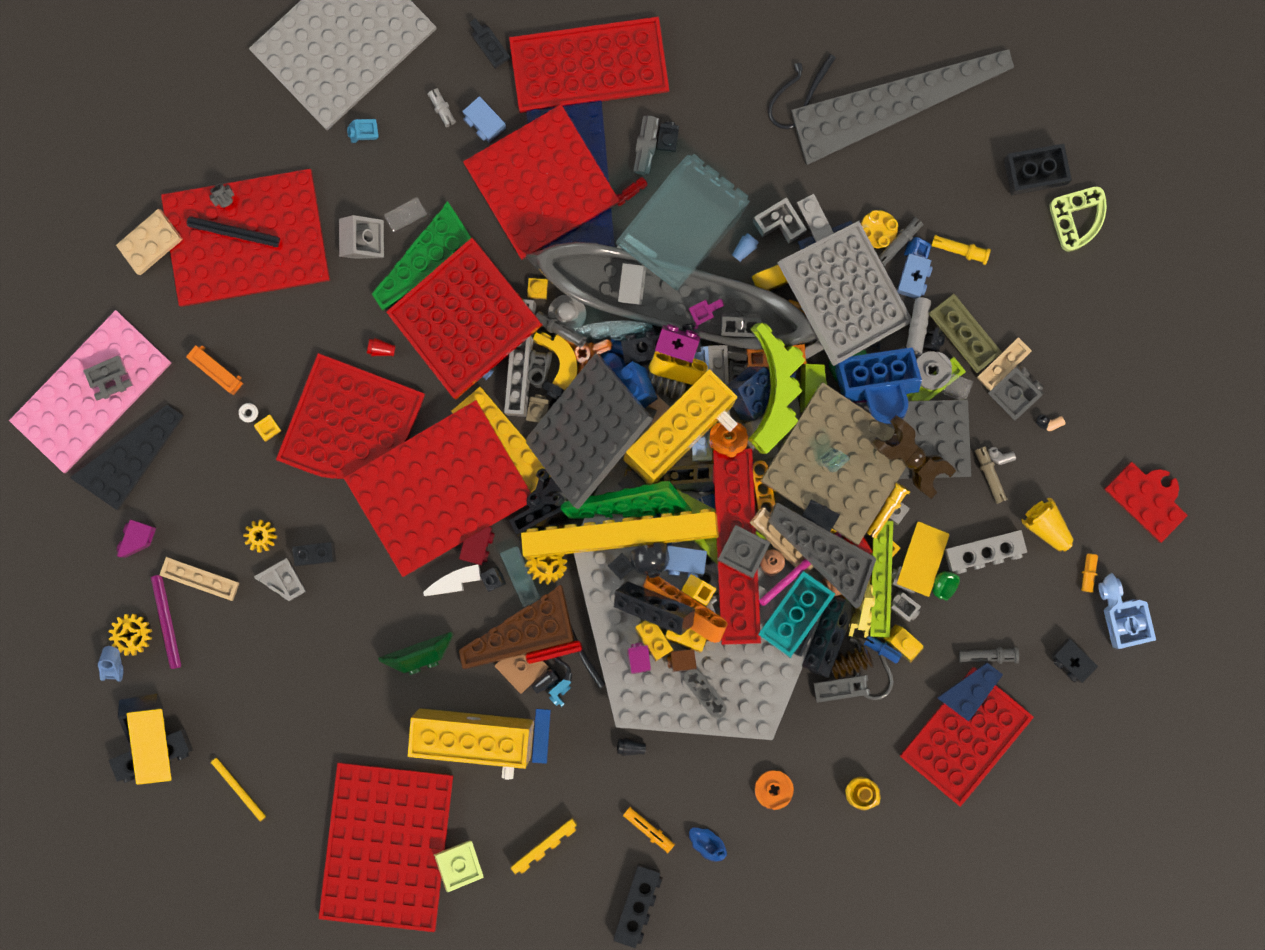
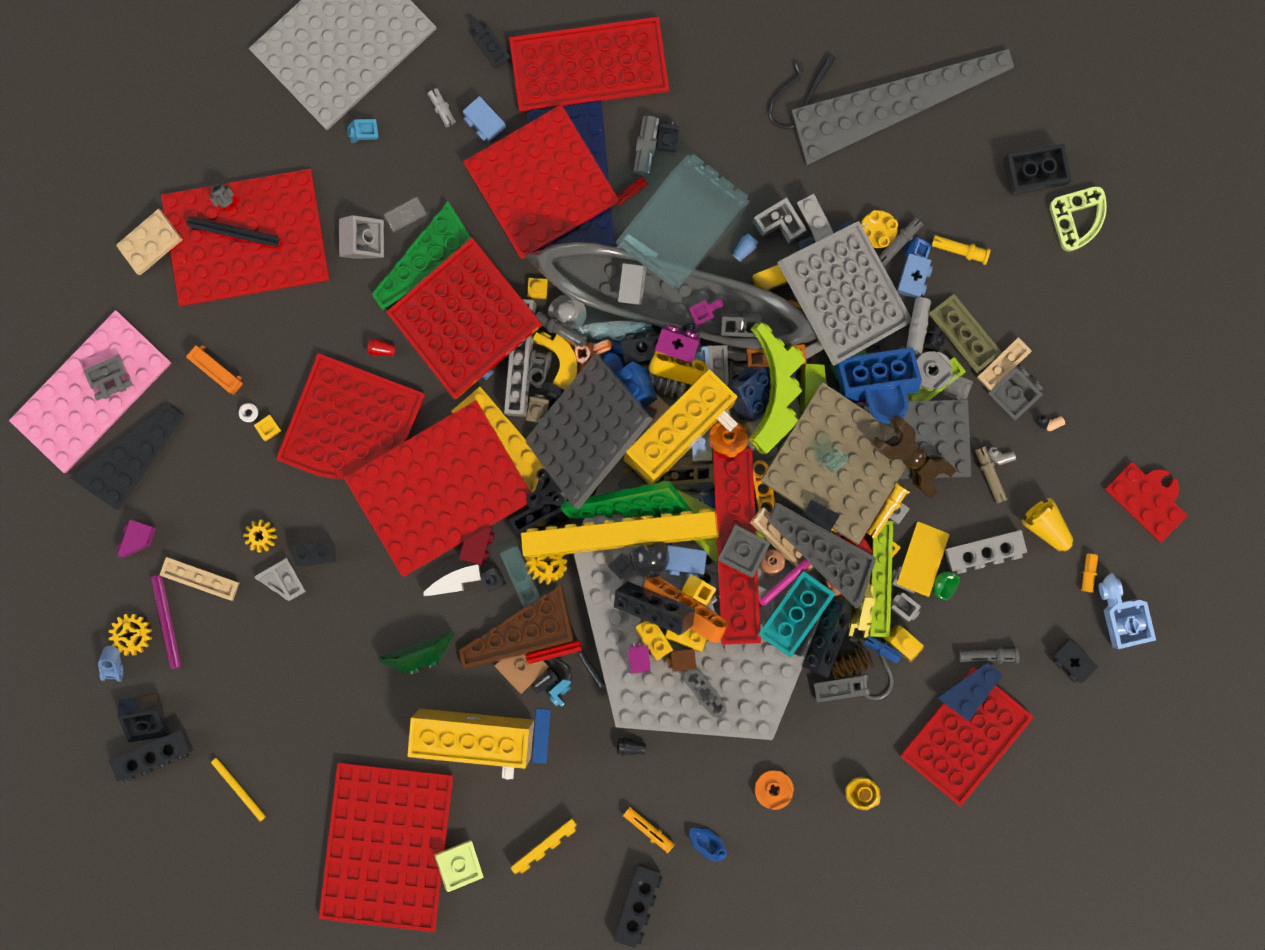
yellow sticker [127,709,171,785] -> none

